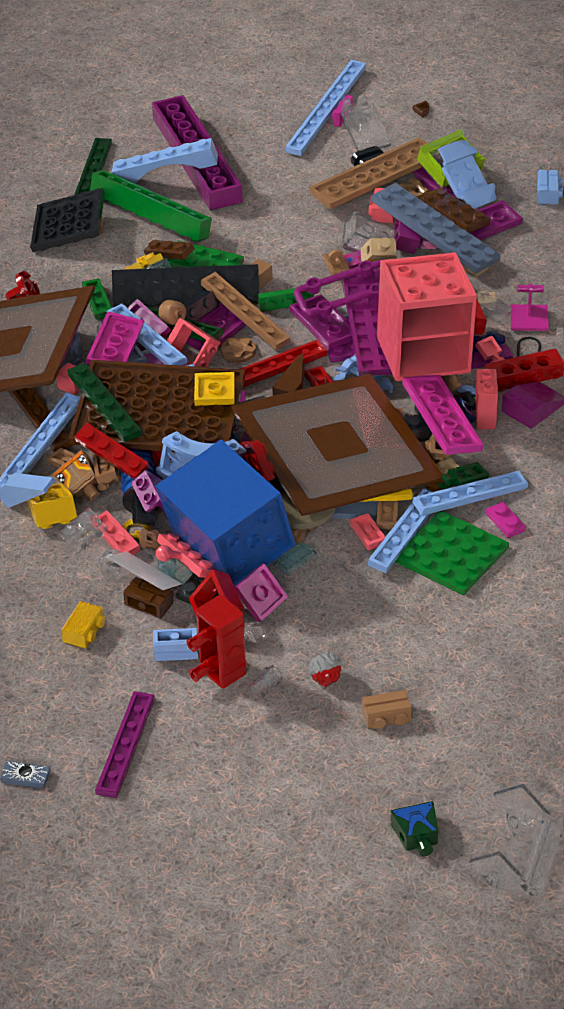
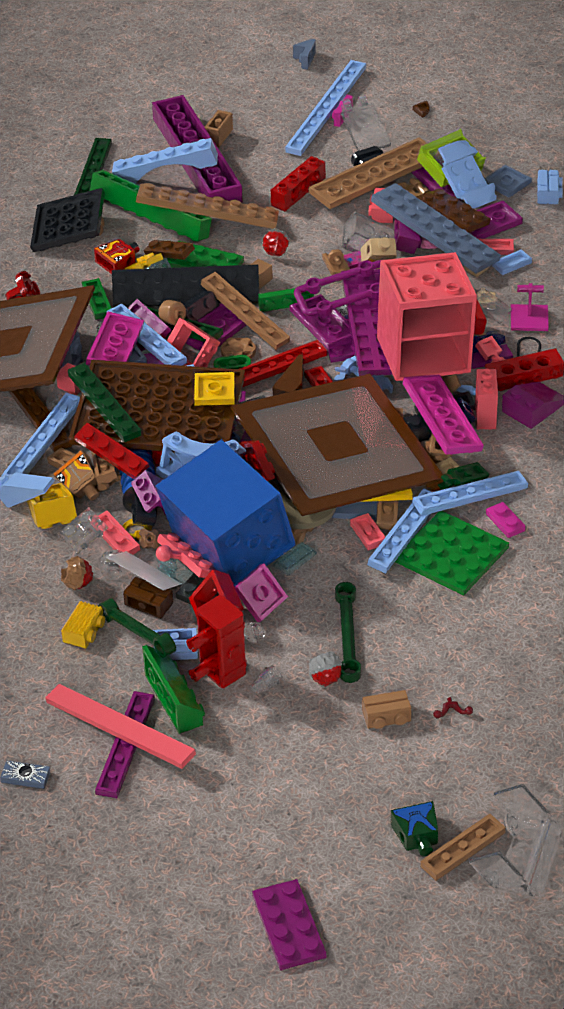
none -> coral tile [45,684,196,769]
none -> medium nougat piece [61,556,93,590]
none -> red torso [94,239,140,274]
none -> dark green piece [98,598,176,658]
none -> medium nougat plate [136,183,279,229]
none -> green slope [142,645,205,734]
none -> medium nougat brick [205,110,234,148]
none -> green plate [213,355,251,369]
none -> magenta plate [252,879,326,971]
none -> red piece [261,228,291,257]
none -> red brick [270,156,326,212]
none -> sand blue slope [293,39,316,70]
none -> dark green piece [335,582,361,683]
none -> medium nougat plate [420,814,506,881]
none -> dark red piece [433,697,473,719]
none -> coral tile [479,239,514,255]
none -> sand blue tile [484,165,532,198]
none -> light blue tile [492,249,532,275]

